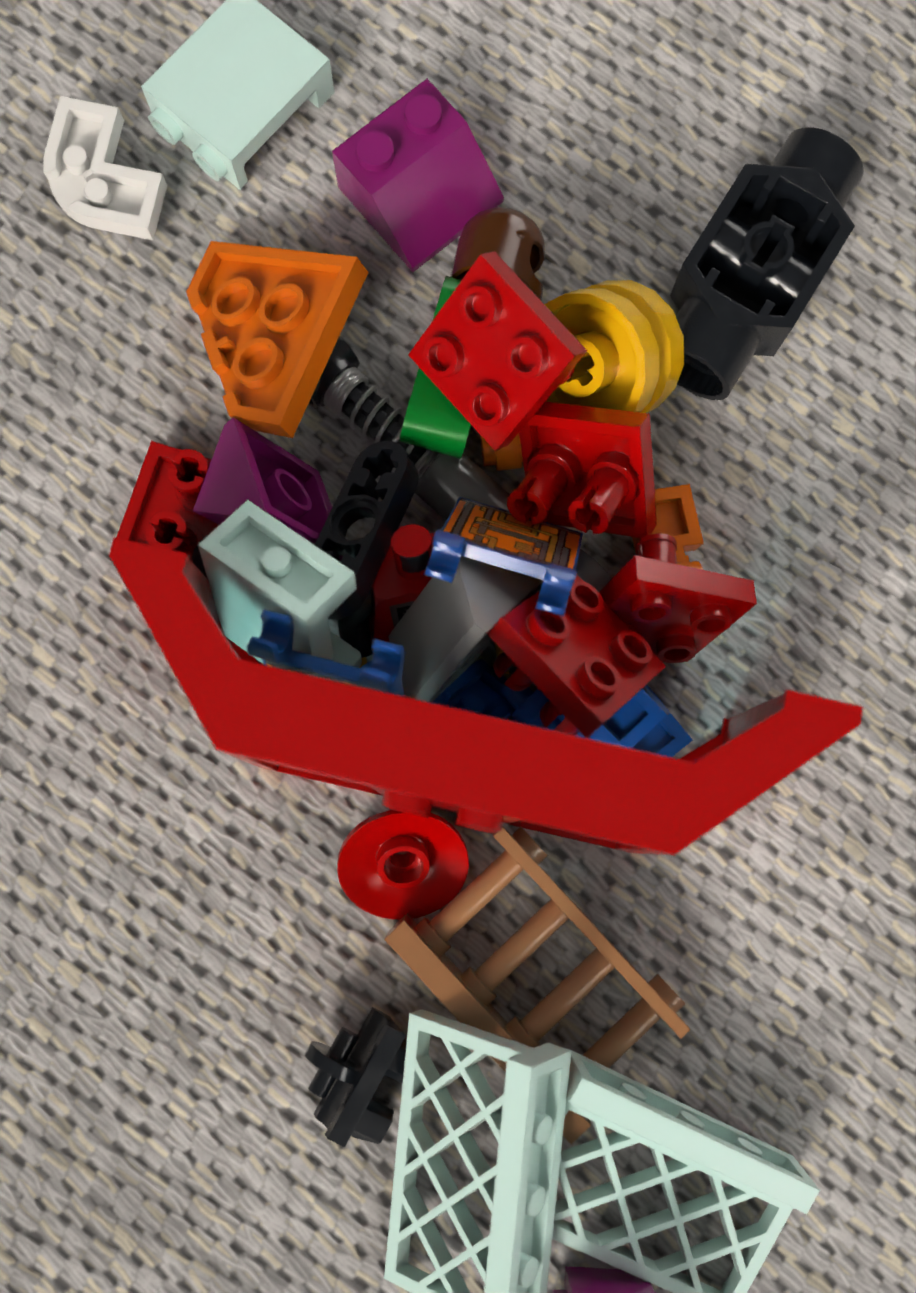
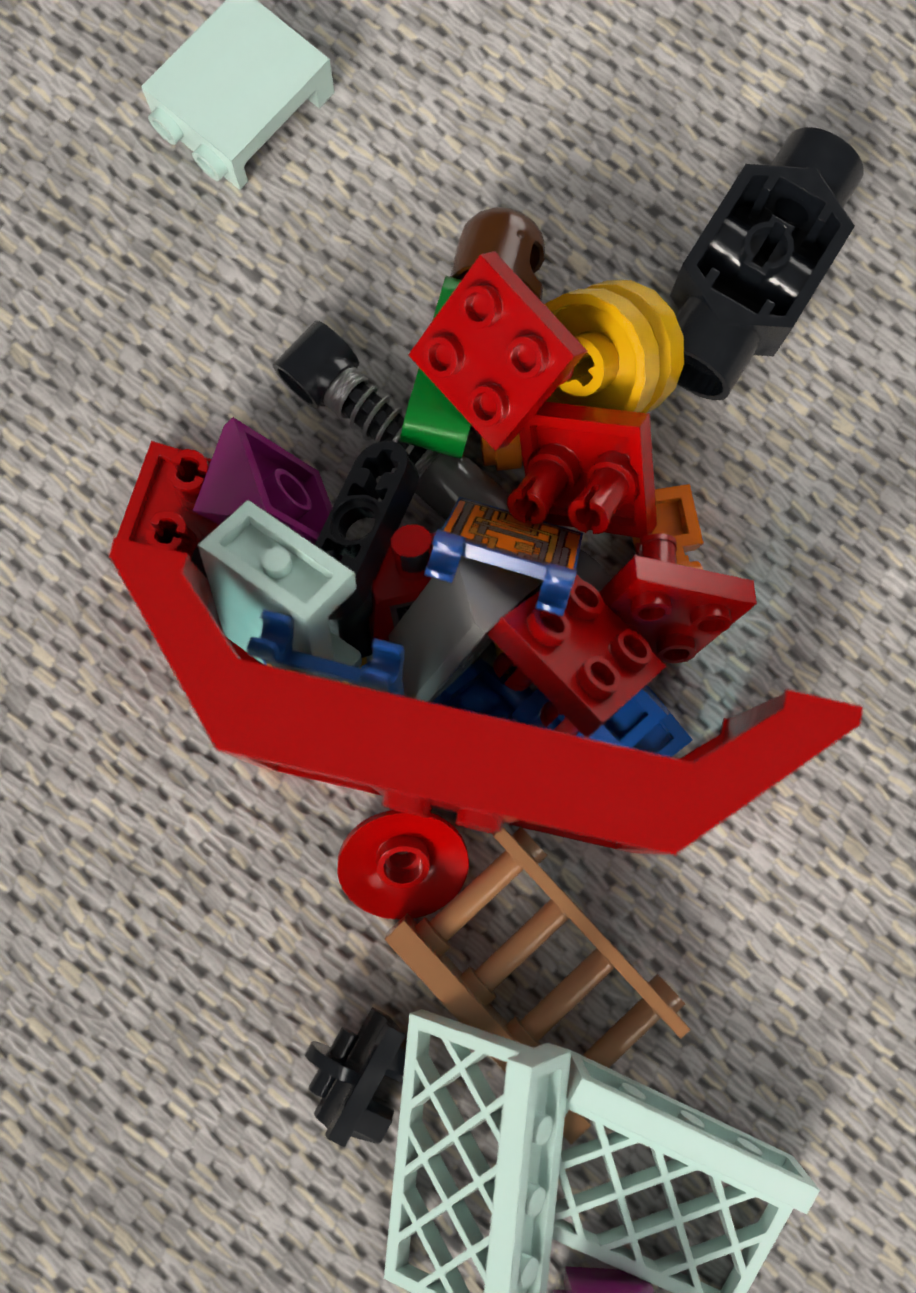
white plate [43,96,167,240] -> none
orange plate [186,241,369,438] -> none
magenta slope [332,78,504,272] -> none

